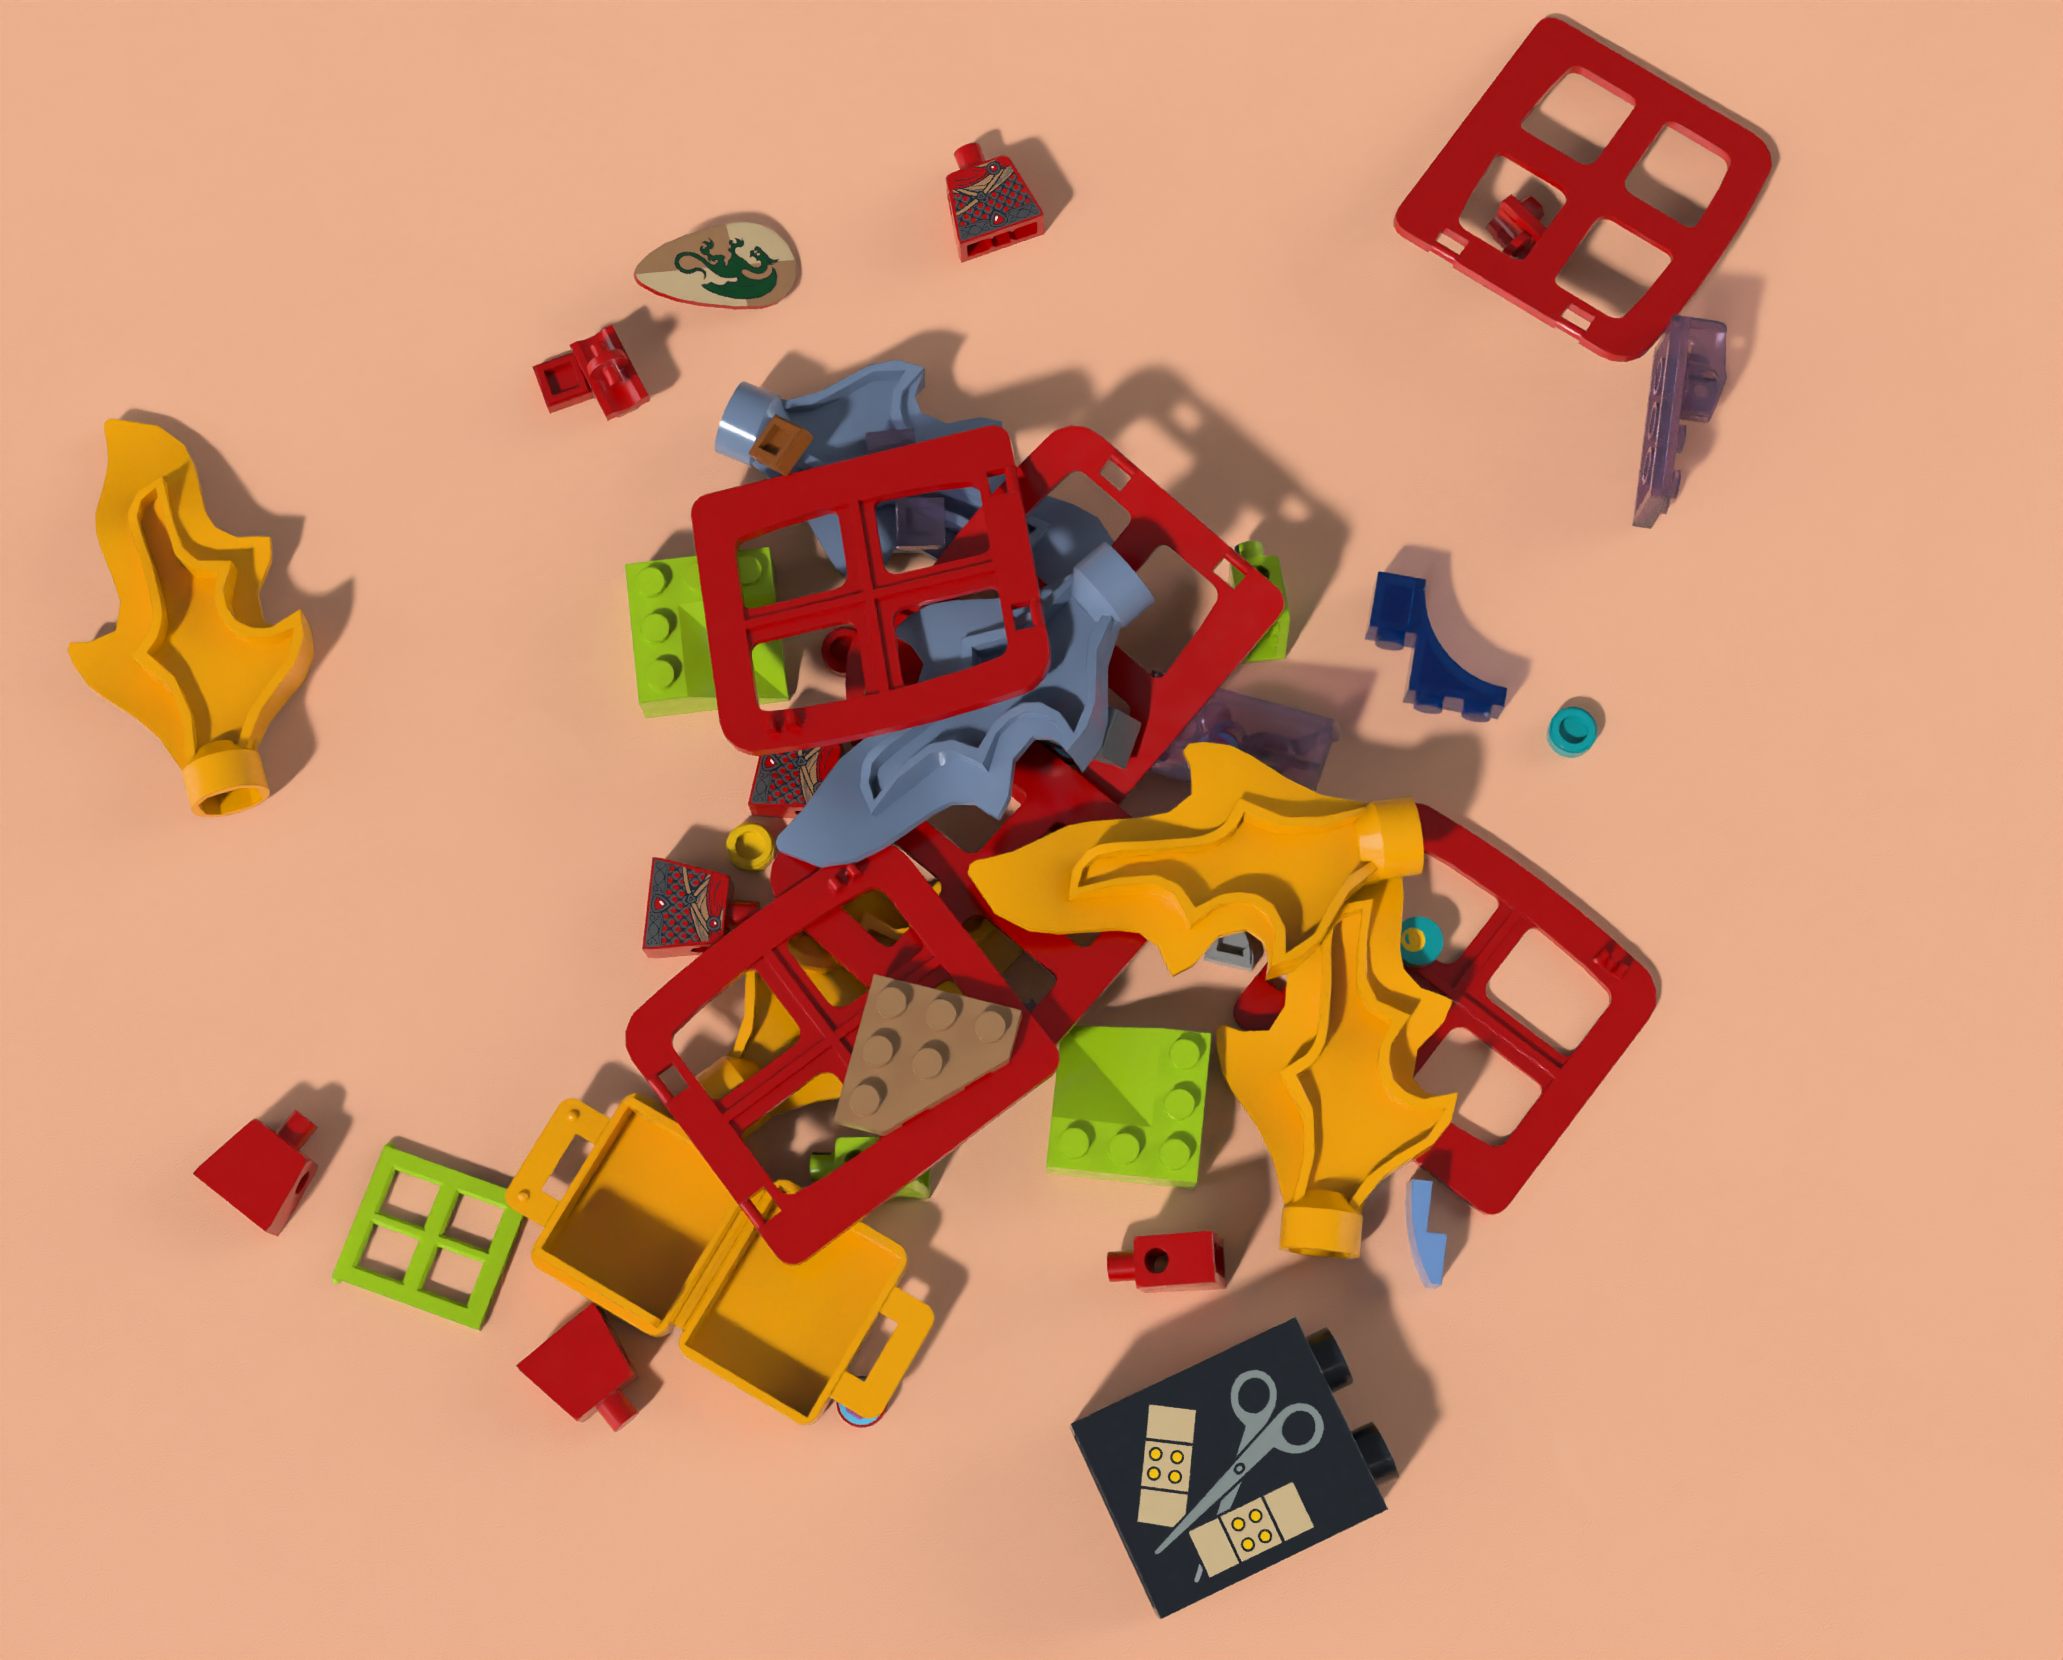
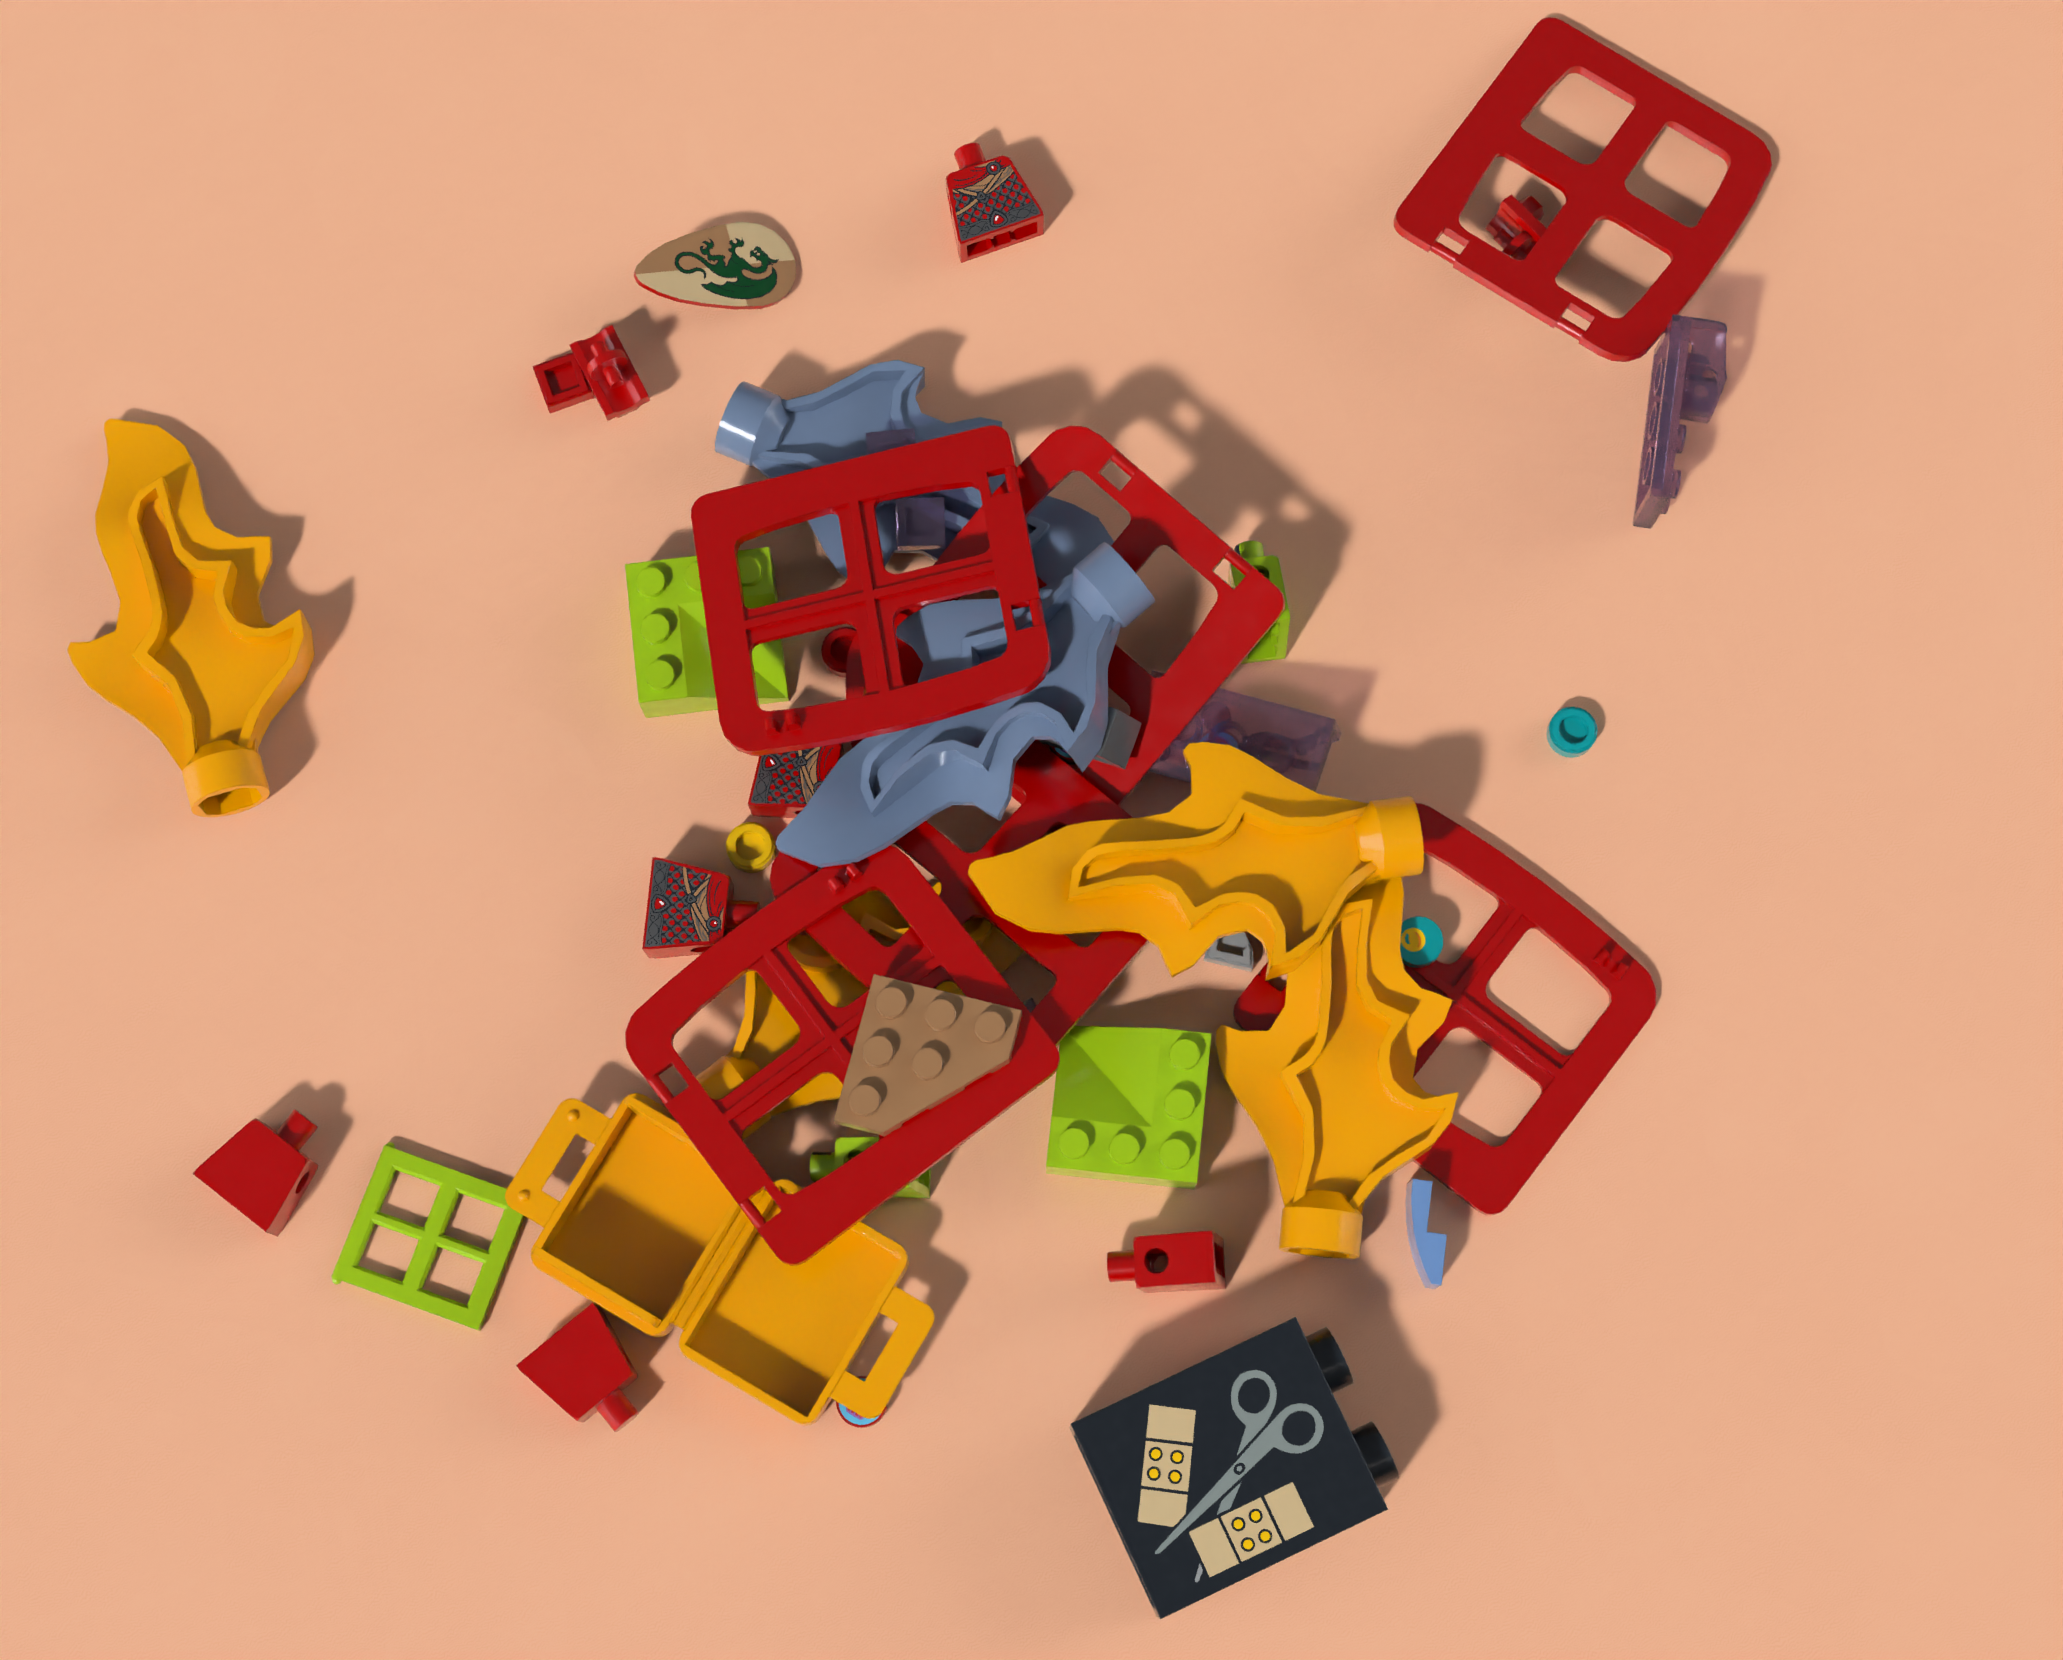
dark orange tile [748,414,814,477] -> none
clear blue arch [1364,571,1507,722] -> none

